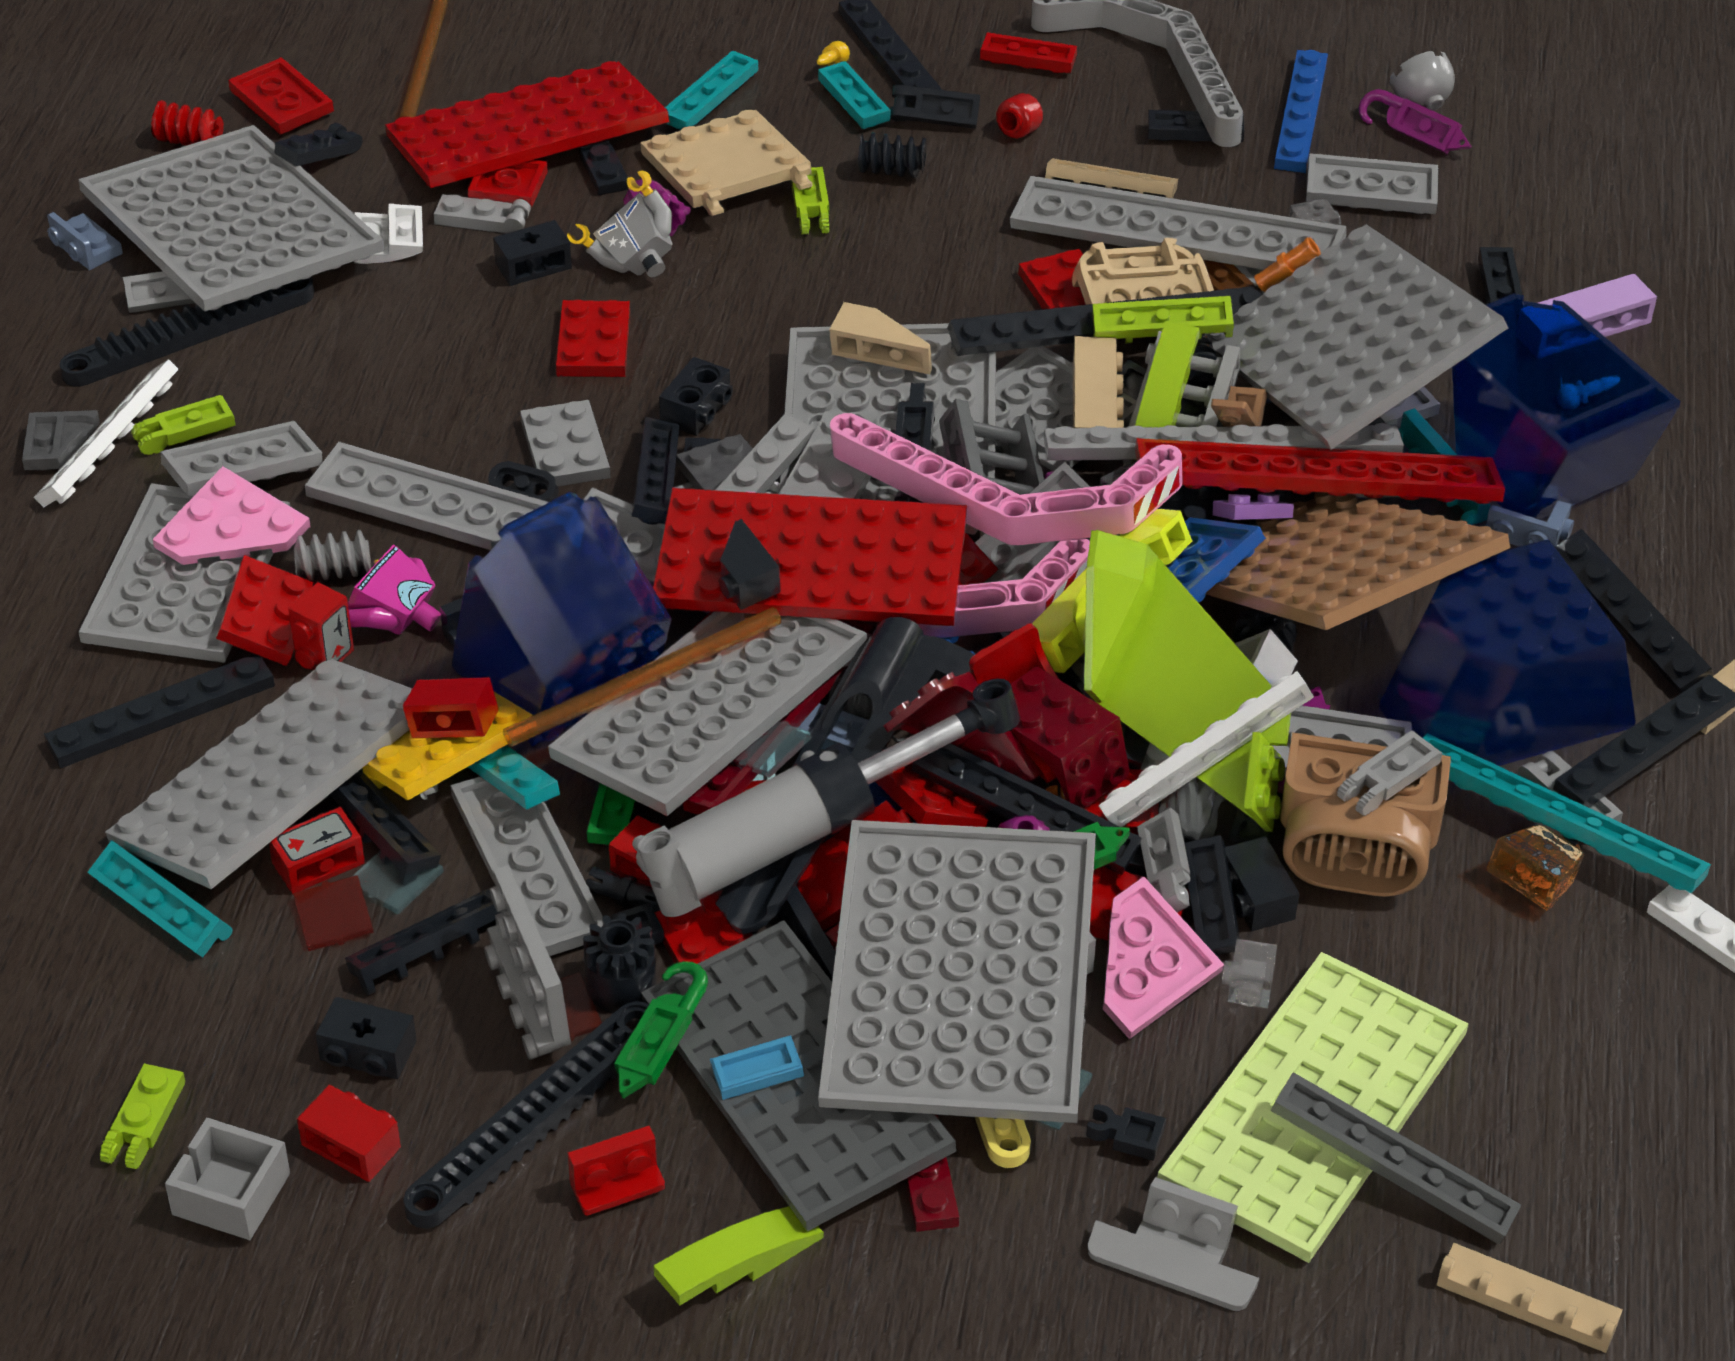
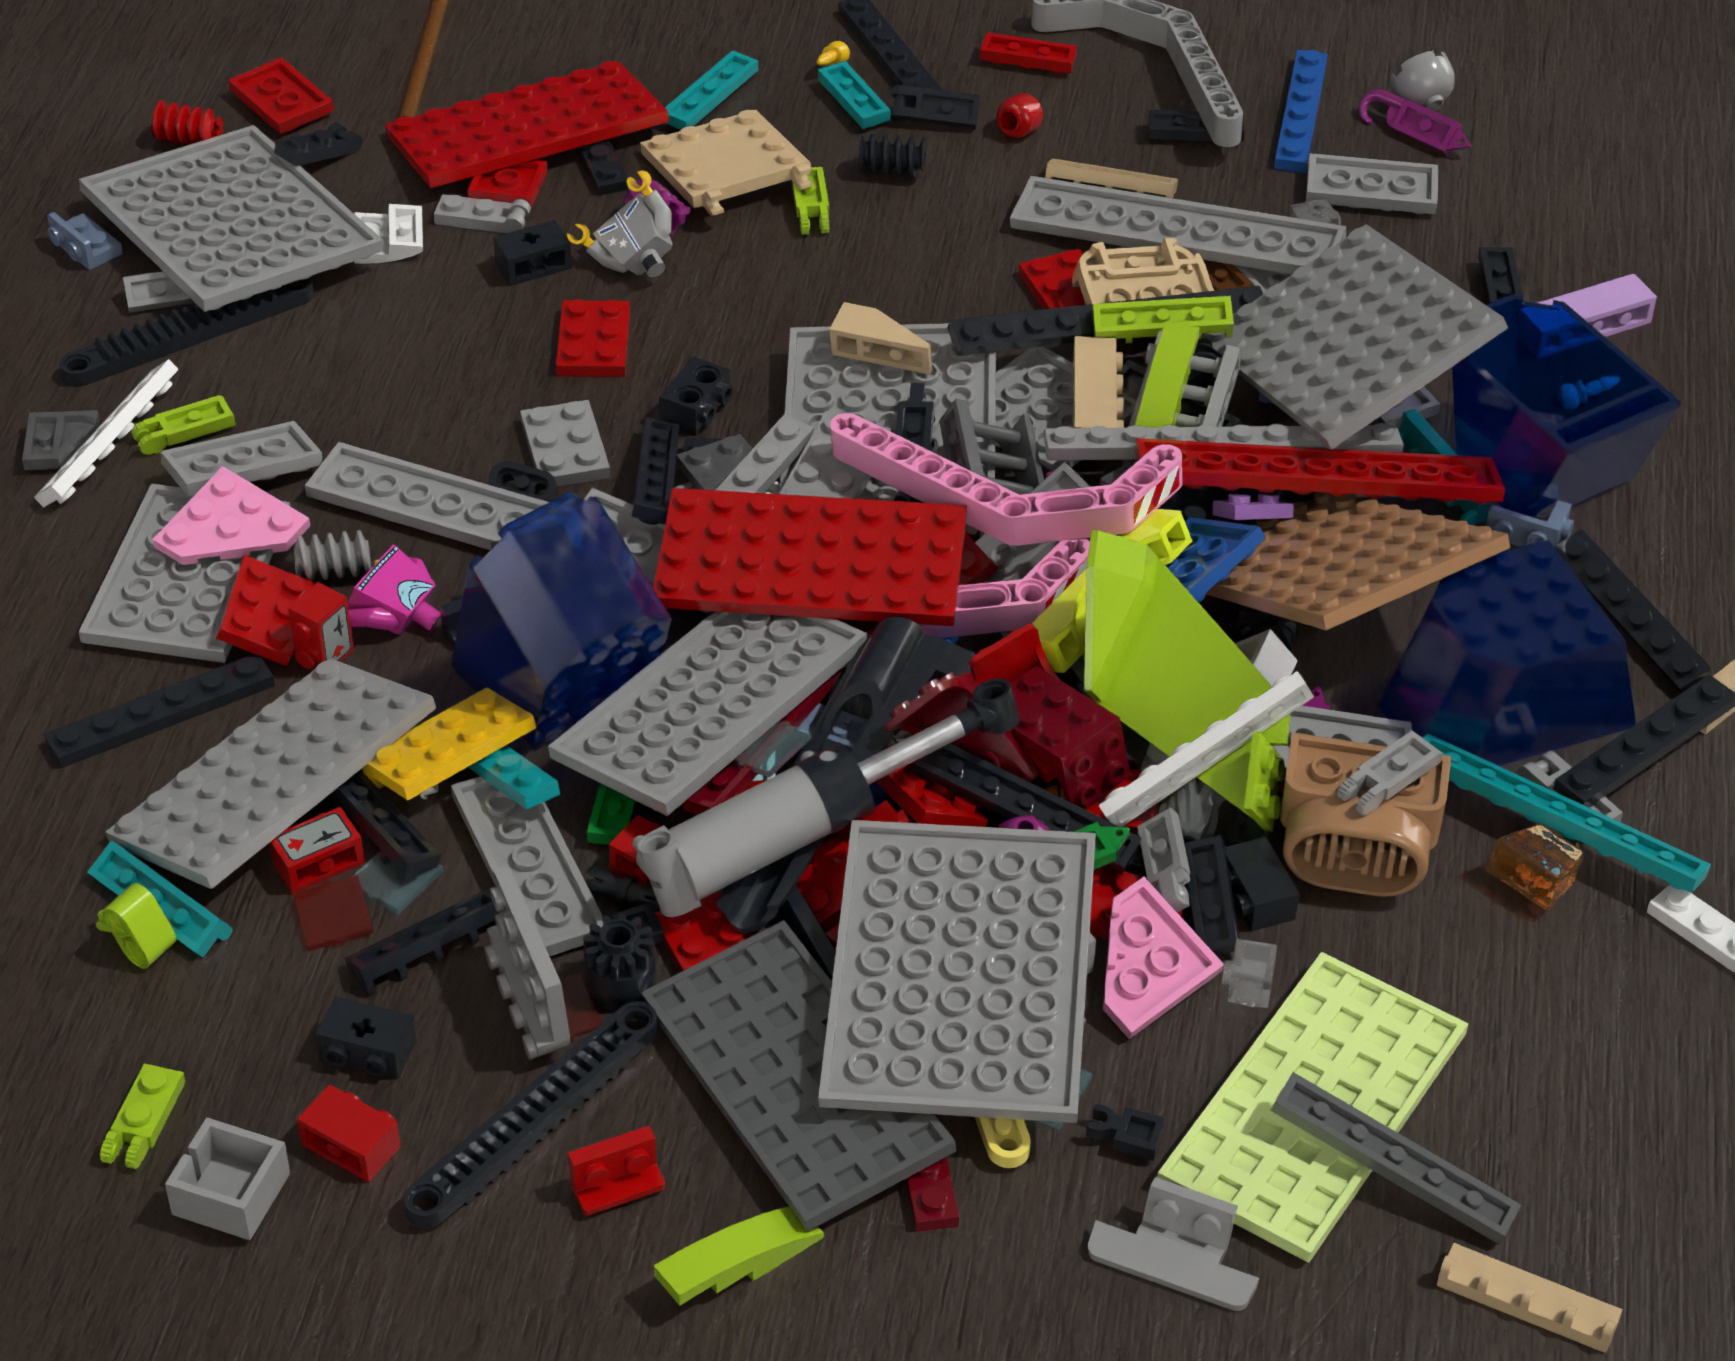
red brick [402,677,499,738] -> none
clear orange piece [503,607,781,747] -> none
green plate [614,961,708,1099] -> none
dark azure tile [710,1035,804,1100] -> none
black slope [718,519,781,610] -> none
medium nougat bracket [1211,386,1267,427] -> none
orange pin [1254,237,1321,292] -> none
none -> lime beam [96,883,177,969]

